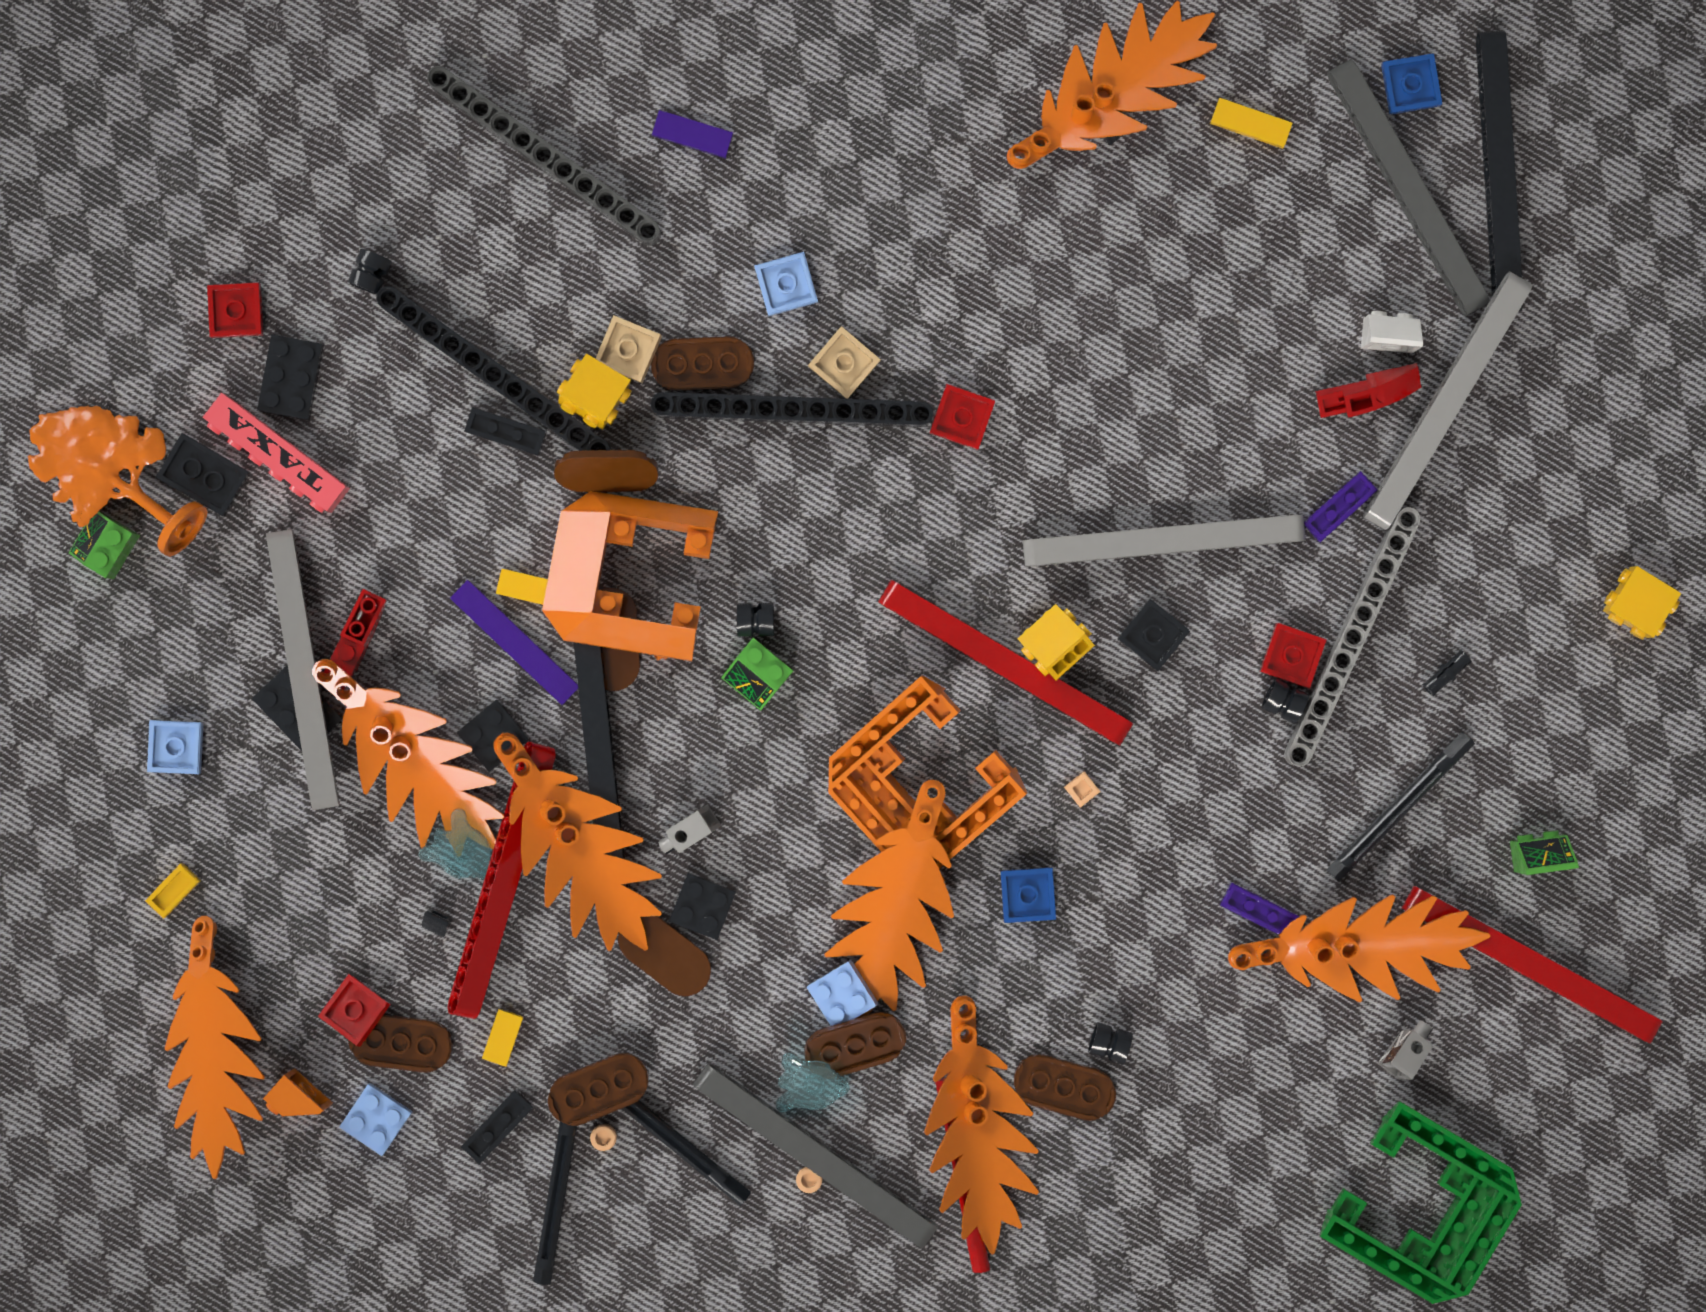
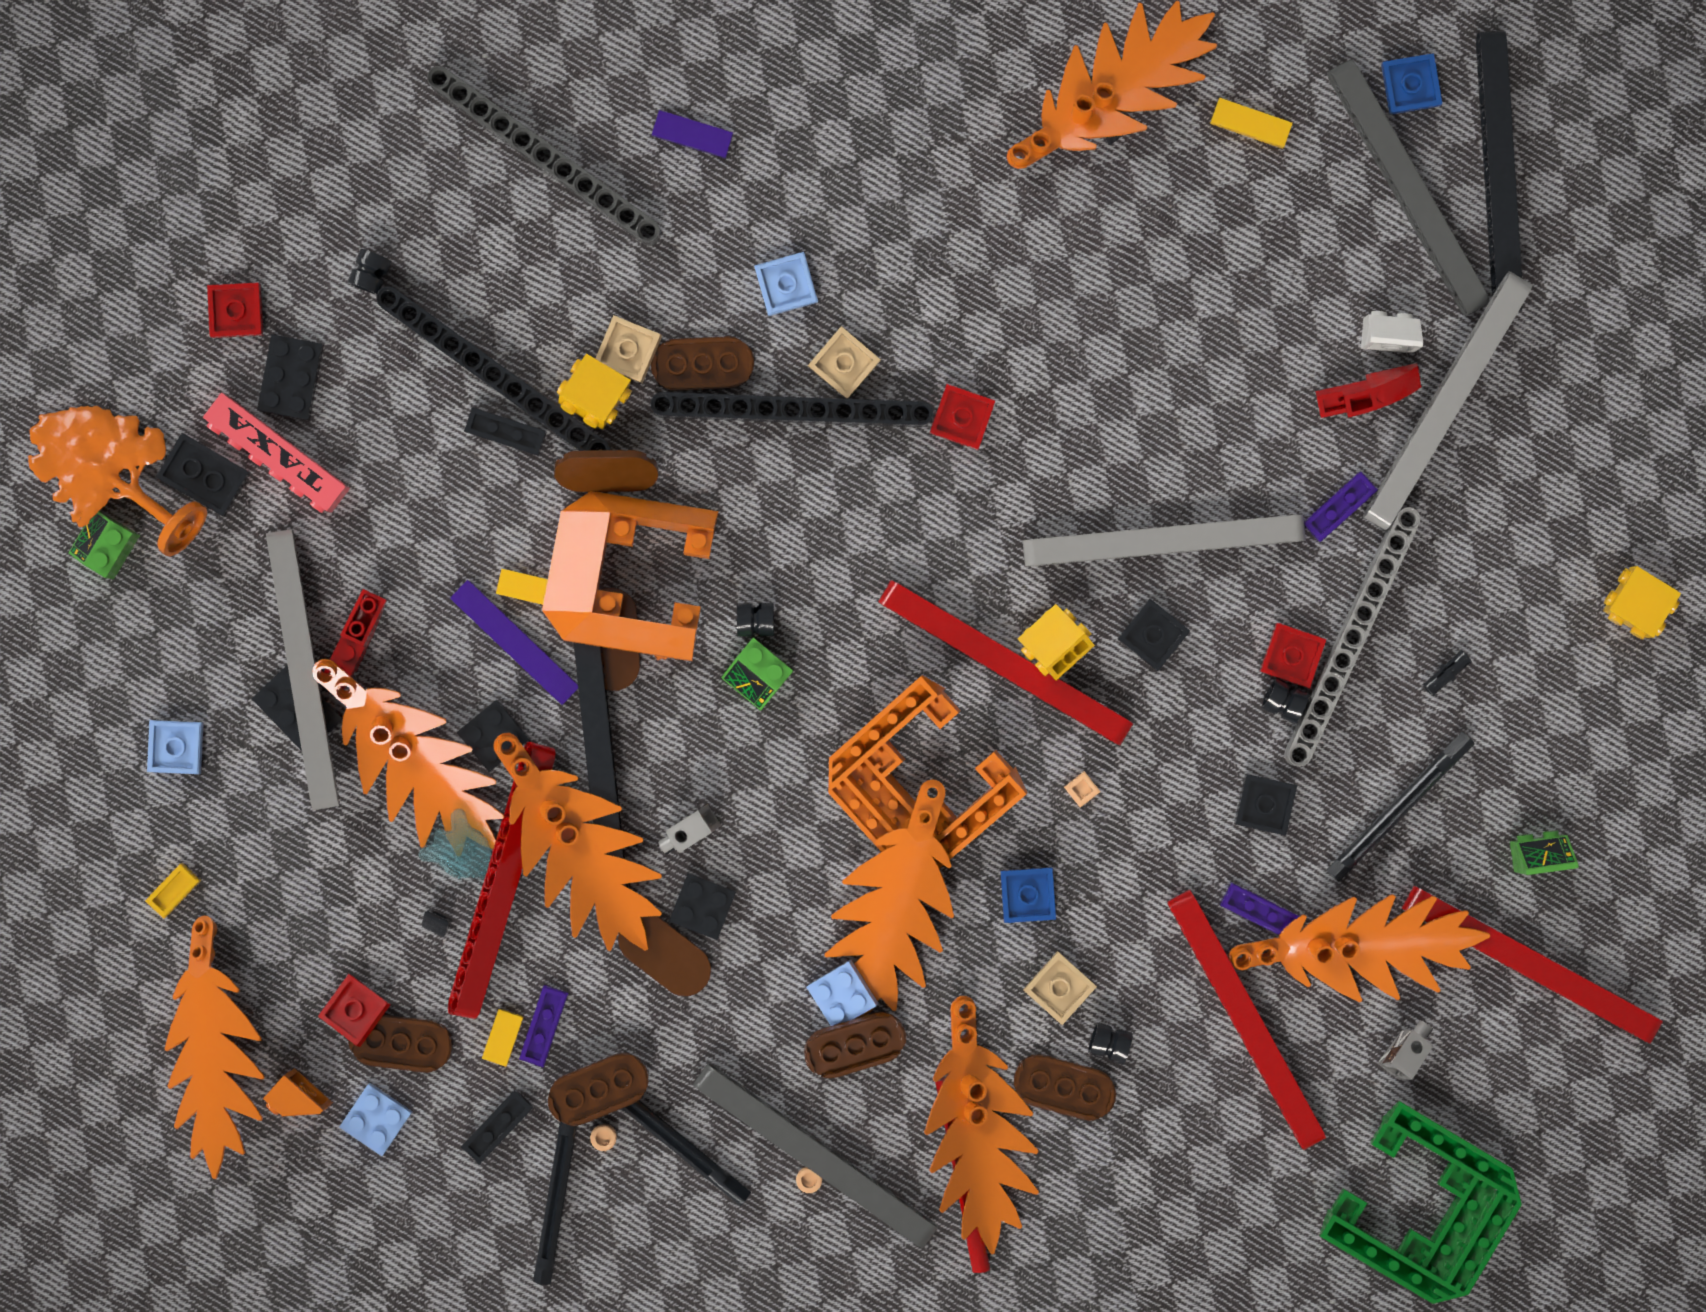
clear light blue tile [776,1053,850,1112] -> none
none -> dark purple tile [519,985,569,1067]
none -> tan plate [1023,951,1097,1025]
none -> red beam [1167,889,1326,1150]
none -> black plate [1234,774,1297,836]

